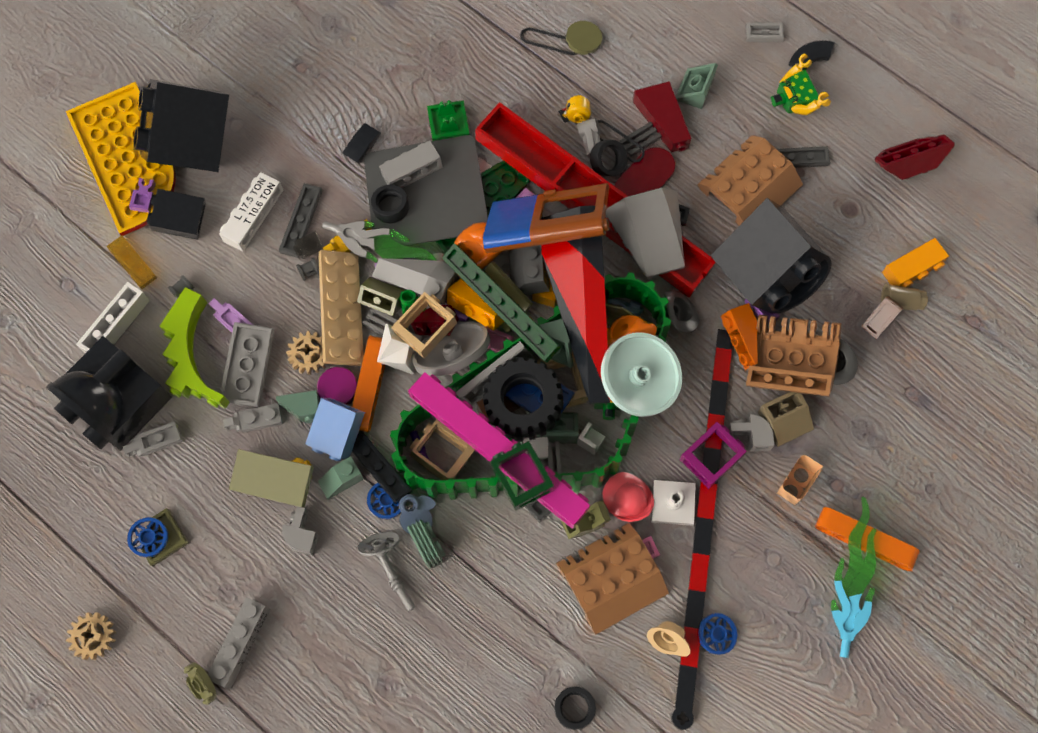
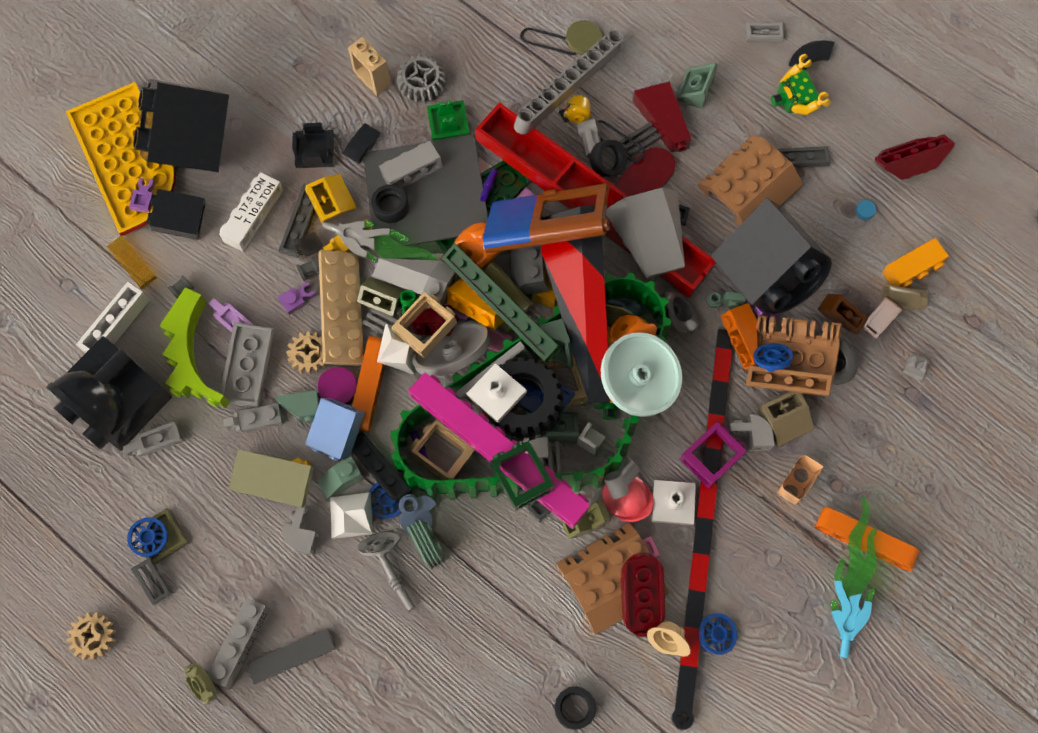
none -> dark grey tile [131,557,172,605]
none -> dark grey tile [246,629,336,684]
none -> medium lavender plate [278,281,316,315]
none -> black panel [292,123,334,168]
none -> yellow slope [305,174,357,224]
none -> white slope [330,492,373,539]
none -> tan window [348,37,391,96]
none -> light grey gear [396,54,447,103]
none -> white tile [466,363,527,423]
none -> dark purple piece [480,169,498,201]
none -> light grey beam [514,30,624,134]
none -> light grey piece [604,461,640,499]
none -> dark red tile [621,553,665,637]
none -> sand green plate [706,292,746,309]
none -> blue wheel [754,343,793,372]
none -> reddish brown slope [817,294,868,334]
none -> dark azure tile [855,200,876,220]
none -> light grey tile [902,353,930,380]

